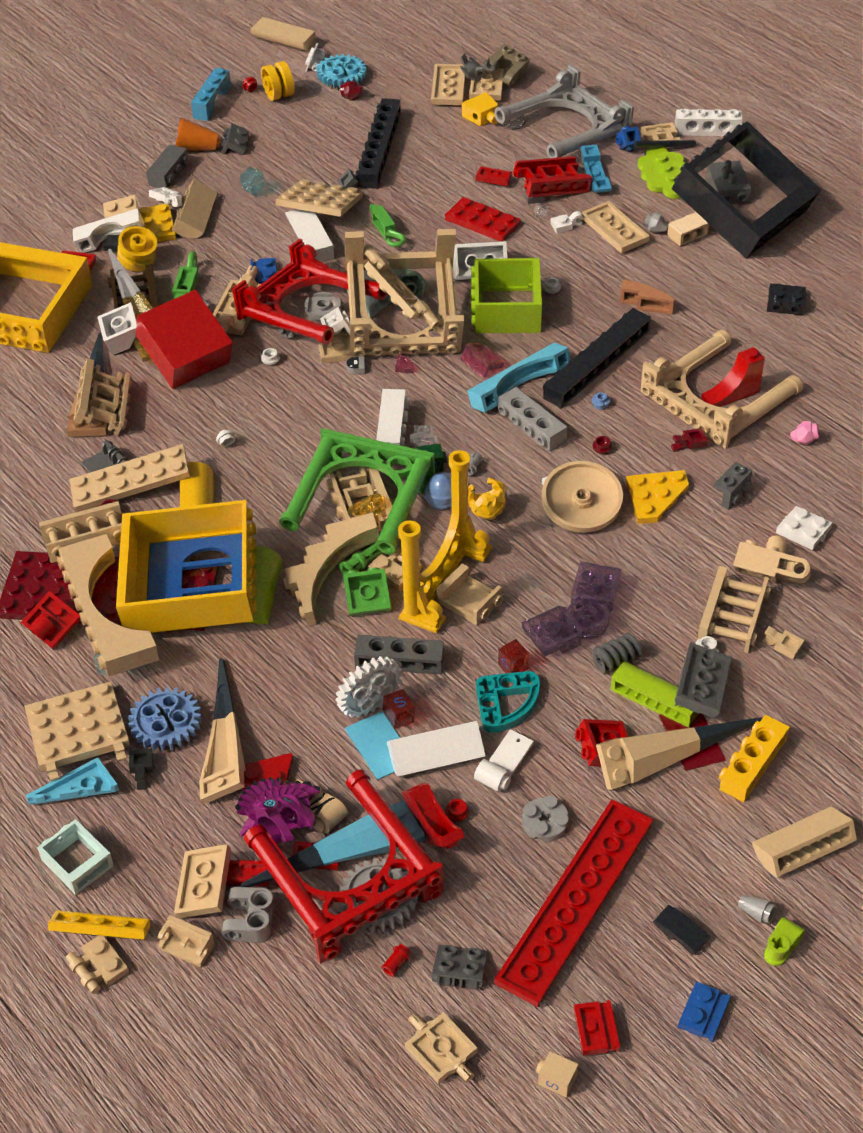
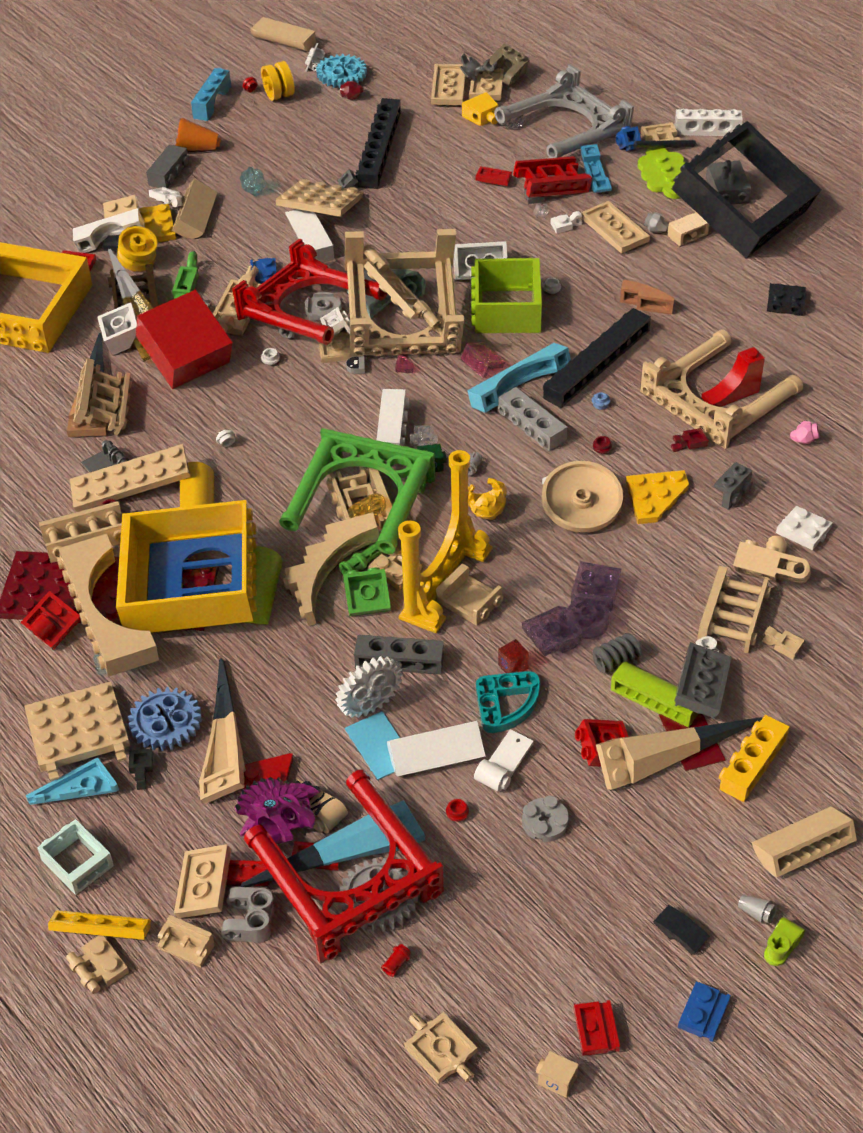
dark grey bracket [220,123,249,155] -> none
bright green piece [370,204,406,247] -> none
clear red brick [382,689,415,729] -> none
red arch [402,783,465,849] -> none
medium blue hair [423,472,452,510] -> none
dark grey hinge [432,945,488,990] -> none
red plate [445,197,521,242] -> none
red plate [494,799,653,1007] -> none

